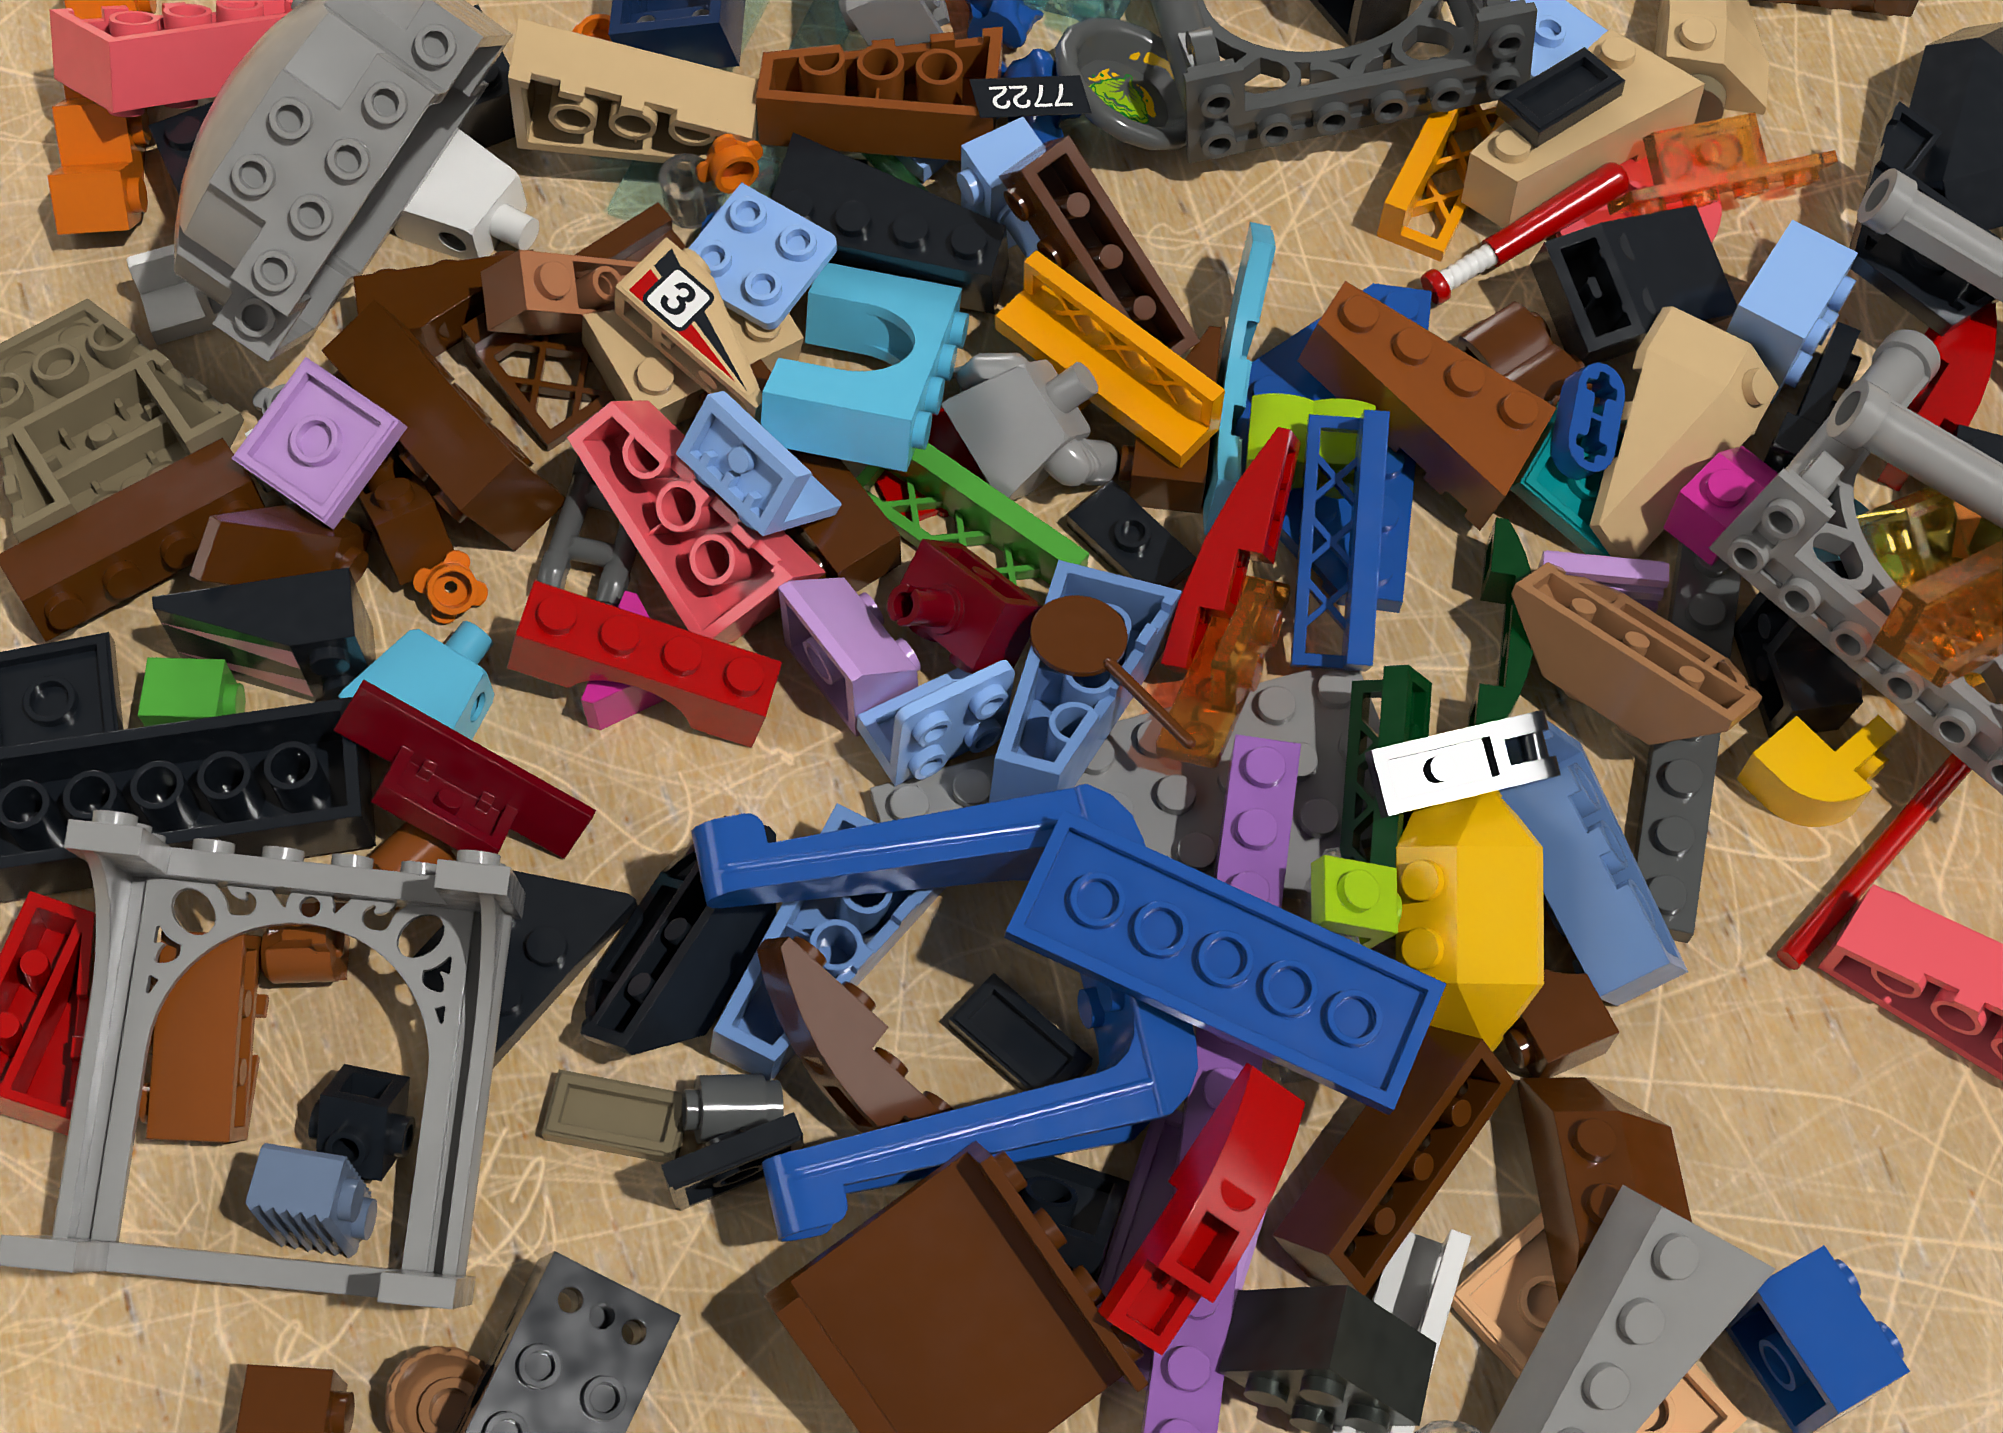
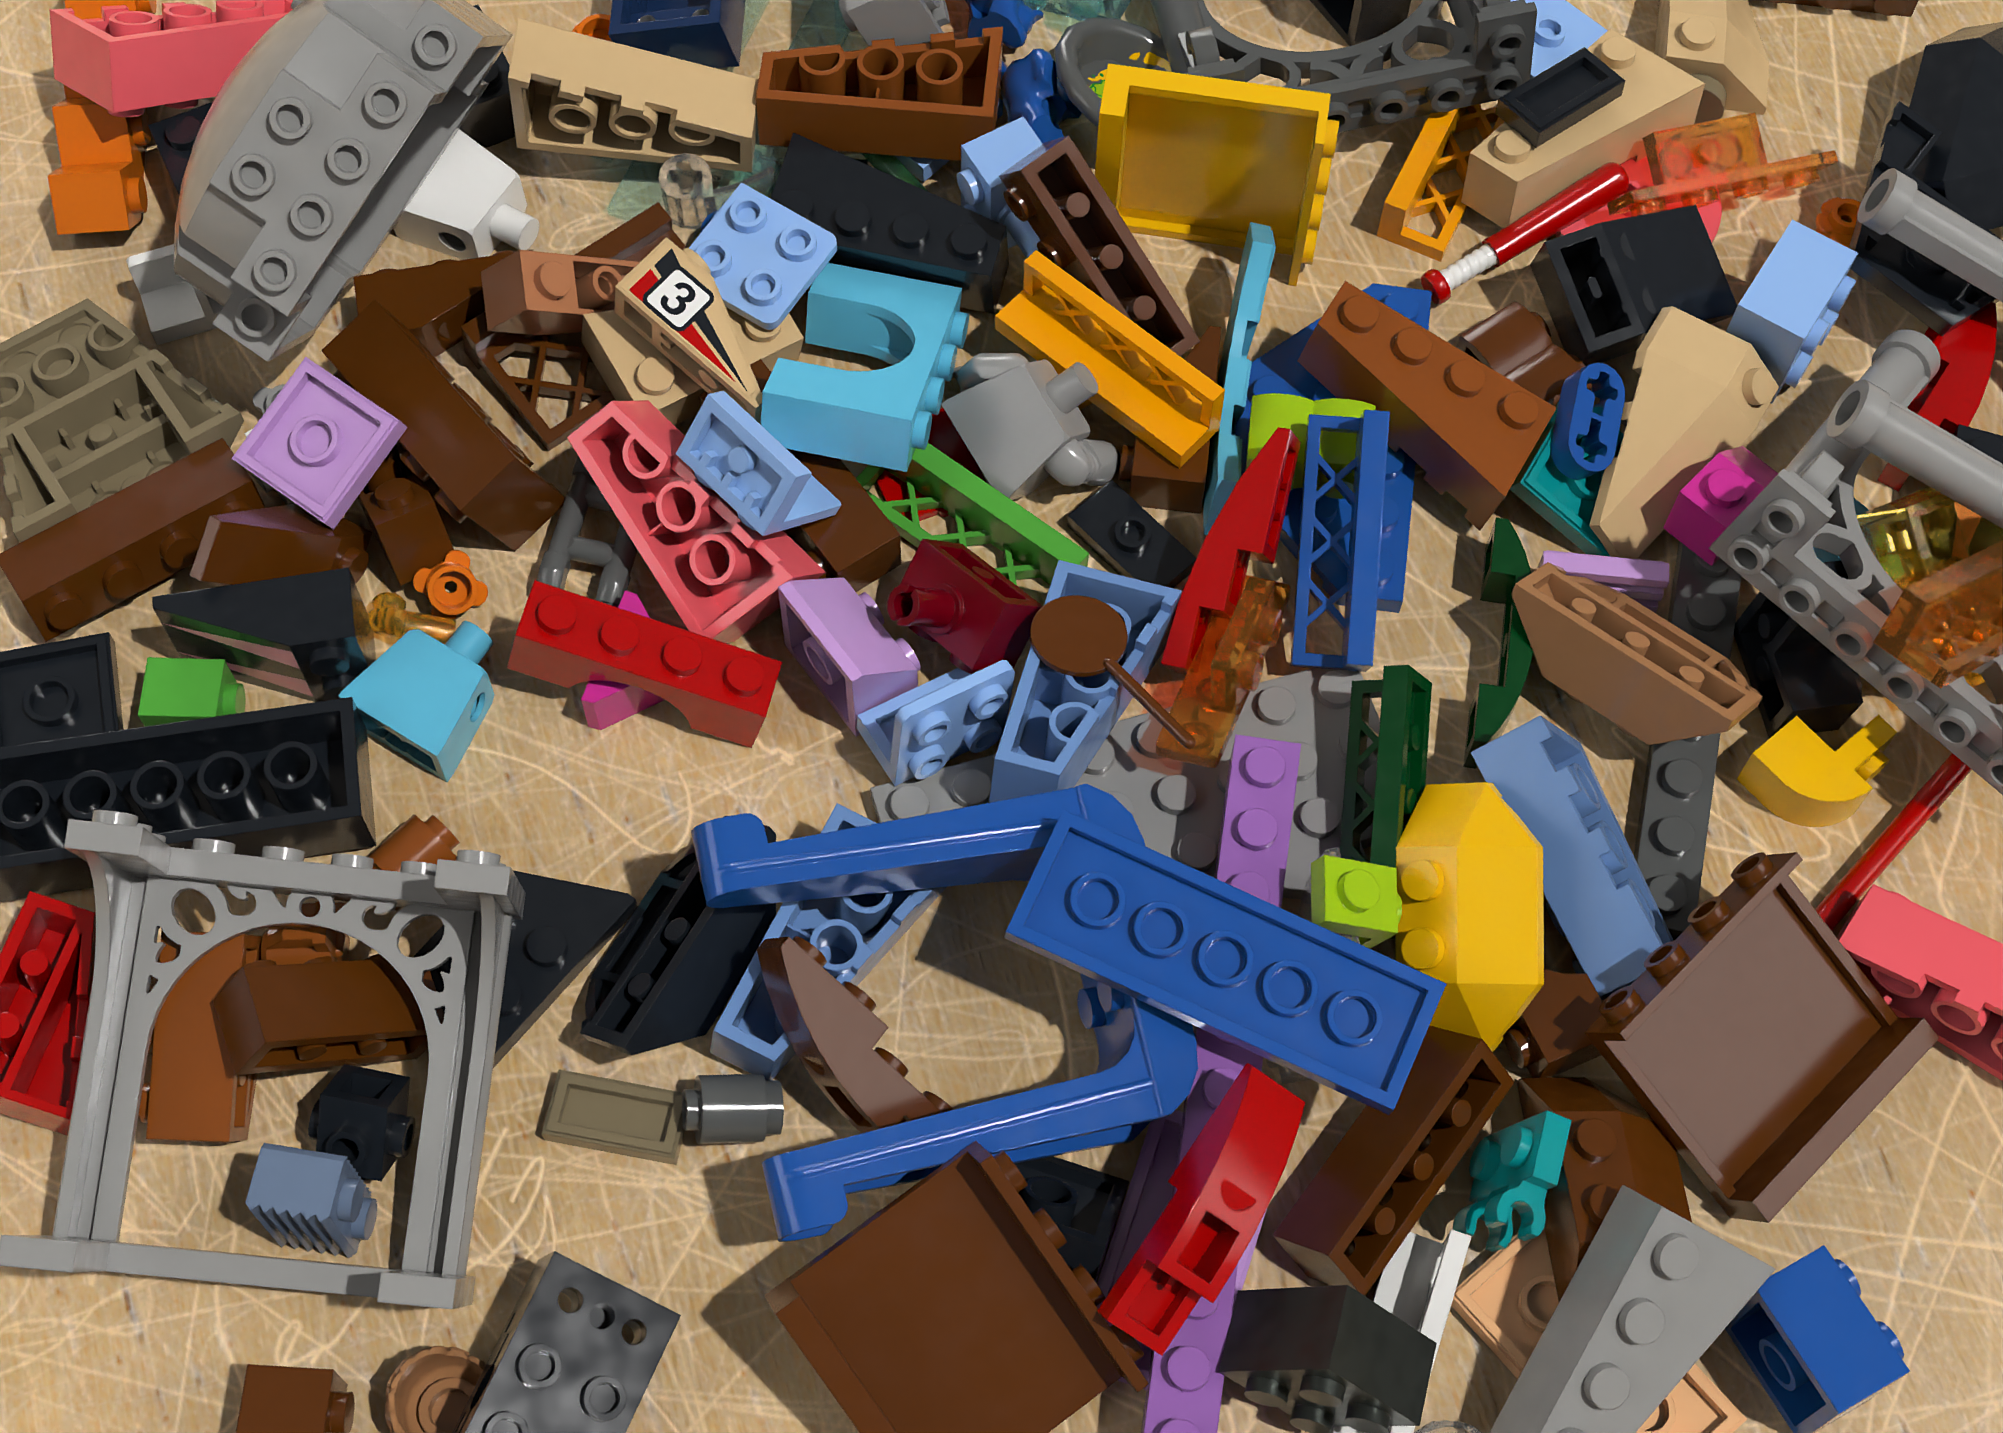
dark red bracket [334,679,596,859] -> none
black plate [661,1112,803,1211] -> none
orange plate [695,134,763,194] -> none
black tile [949,973,1093,1092] -> none
black sticker [969,75,1092,118] -> none
plate [1365,710,1561,818] -> none
black plate [1764,322,1862,473] -> none
none -> reddish brown brick [213,954,444,1075]
none -> clear yellow arm [368,592,456,644]
none -> yellow panel [1095,63,1339,286]
none -> teal plate [1453,1110,1572,1252]
none -> reddish brown panel [1584,852,1939,1223]
none -> orange plate [1815,197,1861,248]

